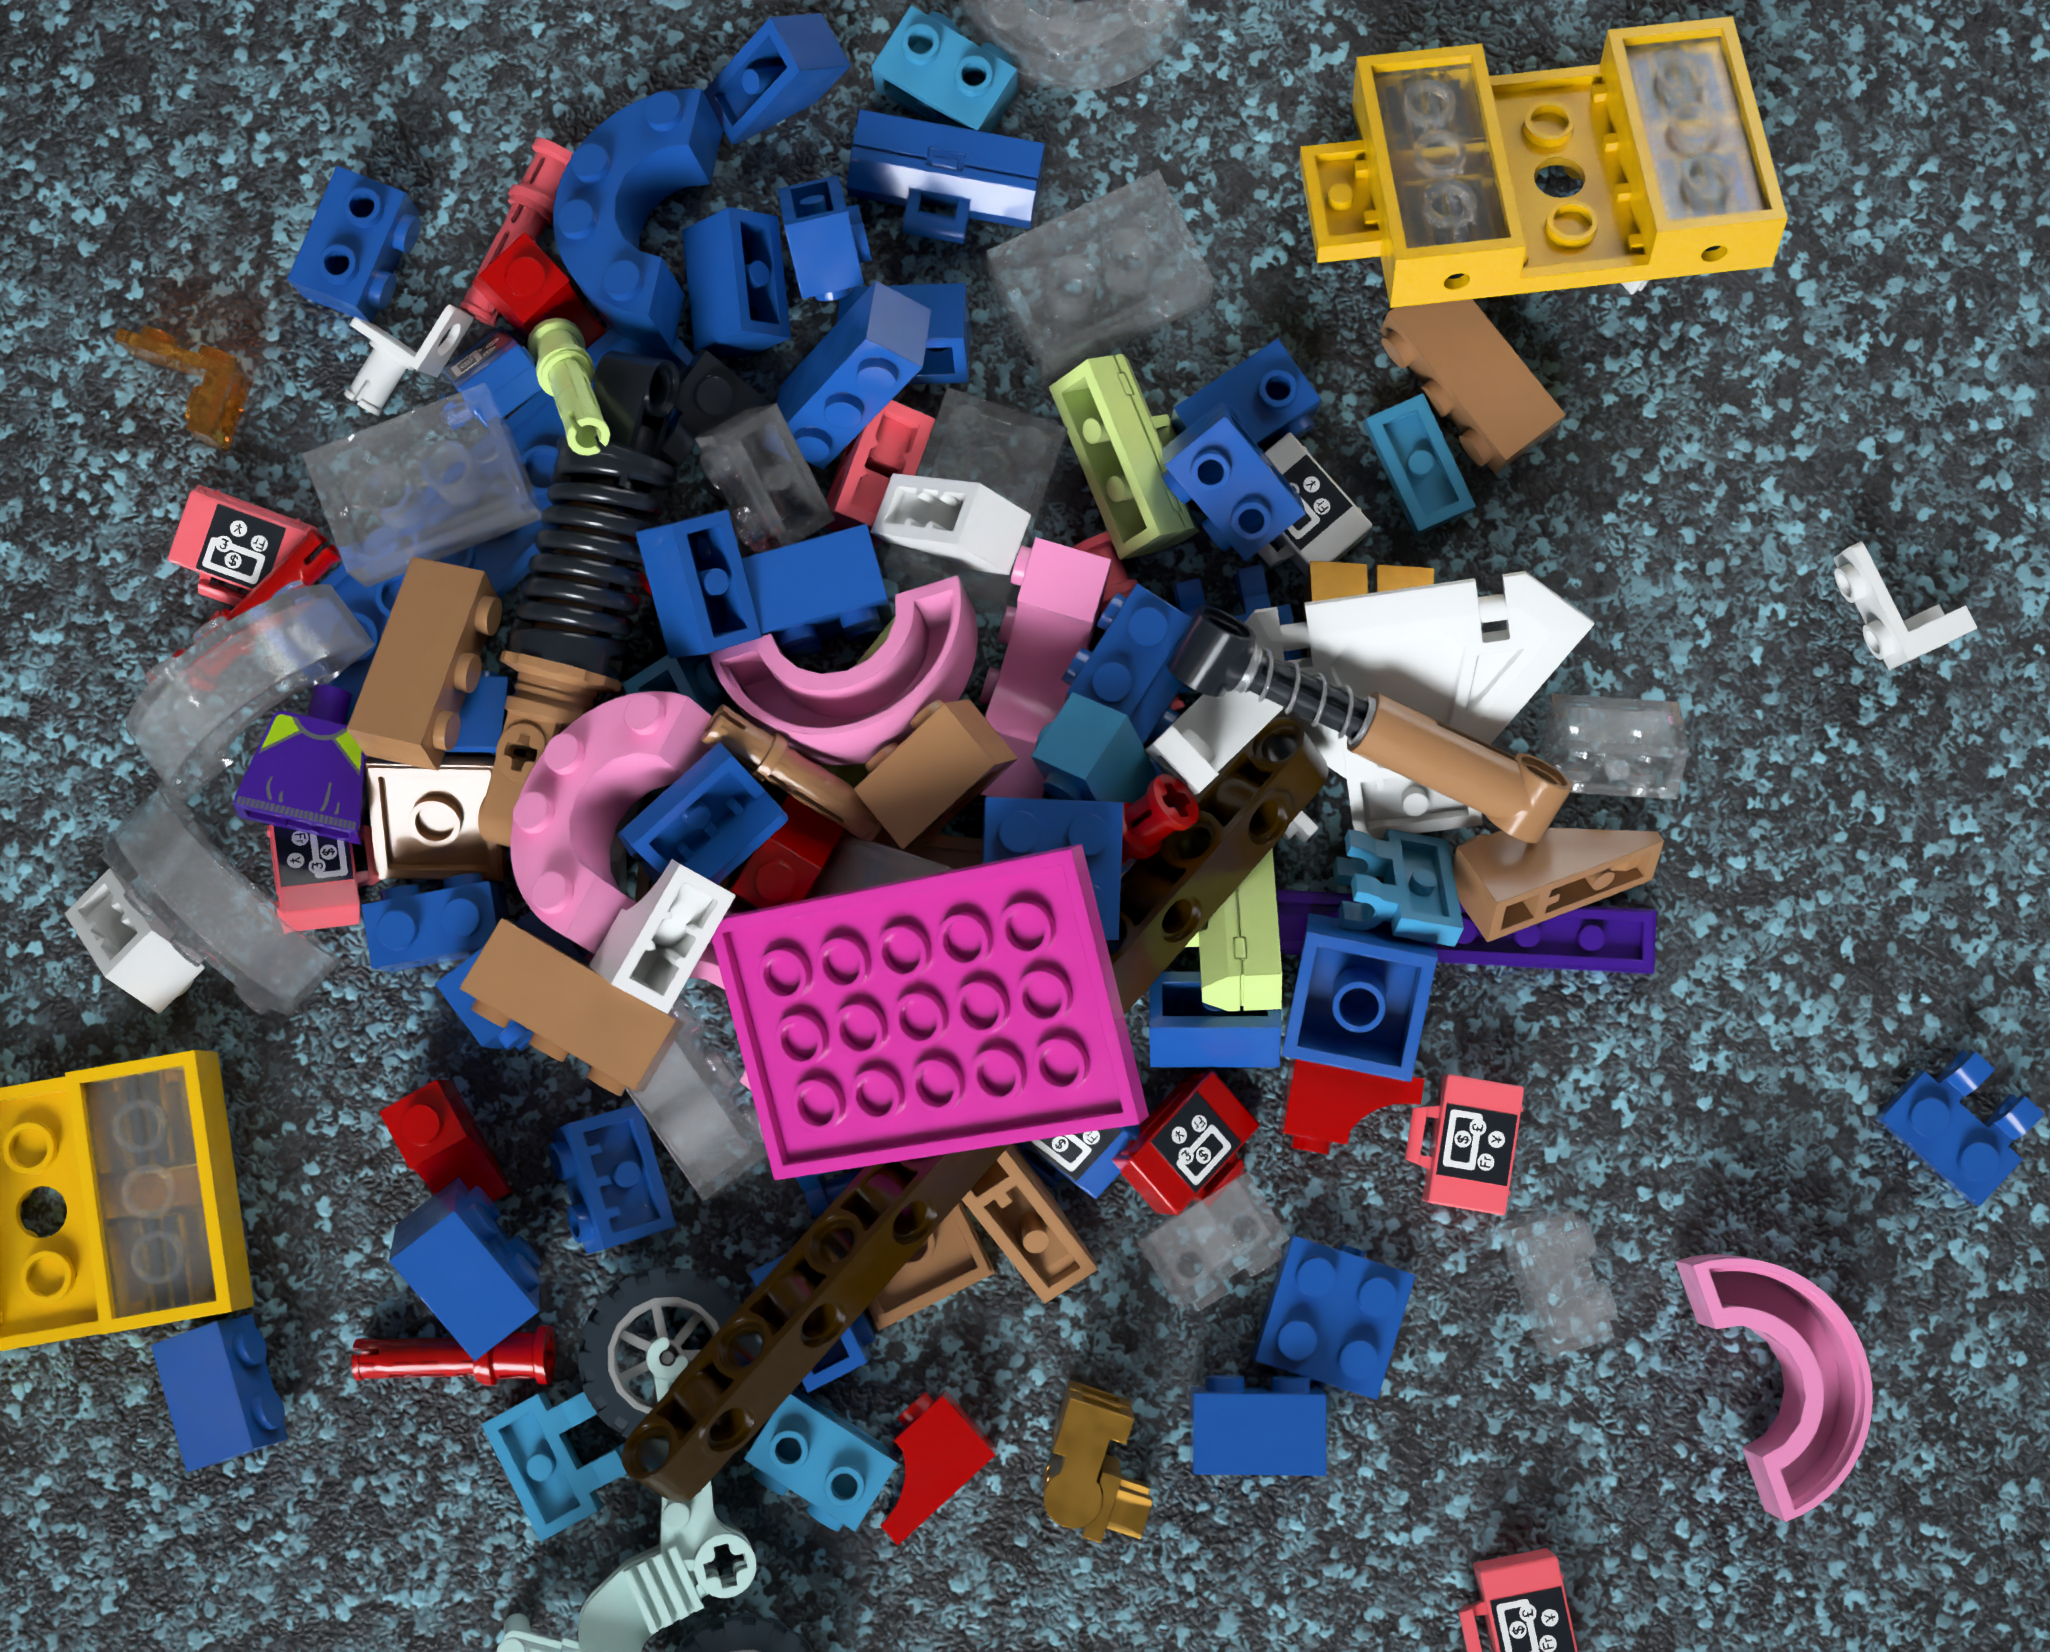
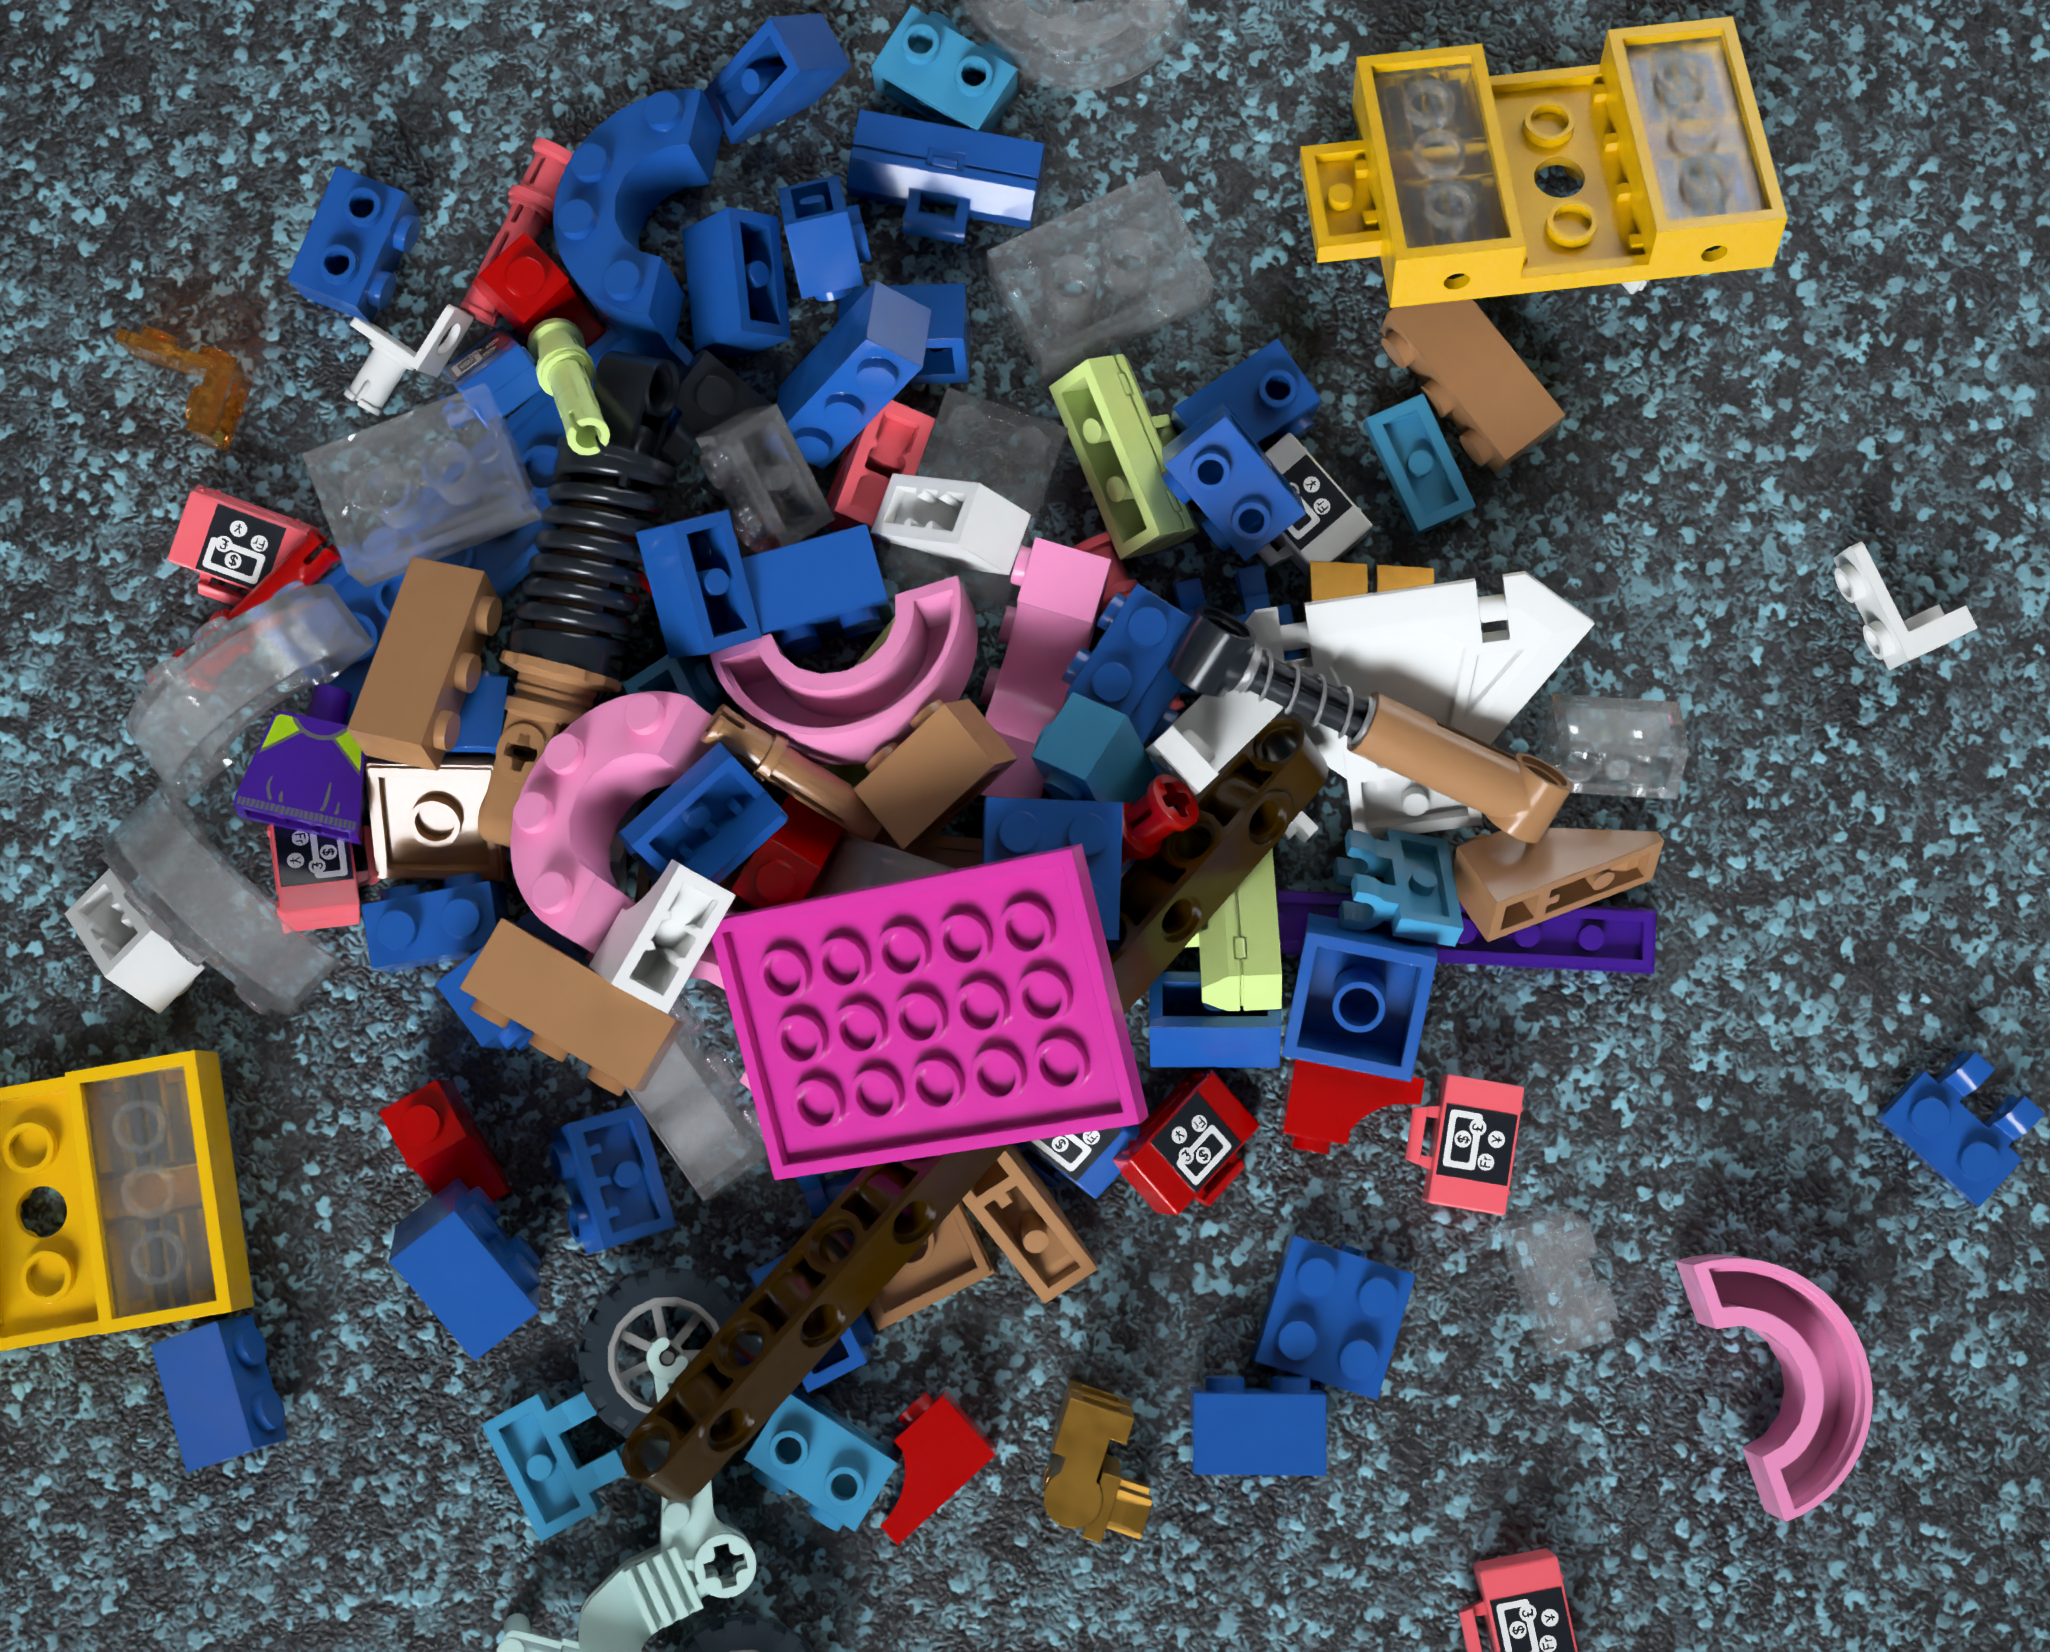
red pin [351,1325,556,1386] -> none
clear brick [1135,1171,1290,1312] -> none

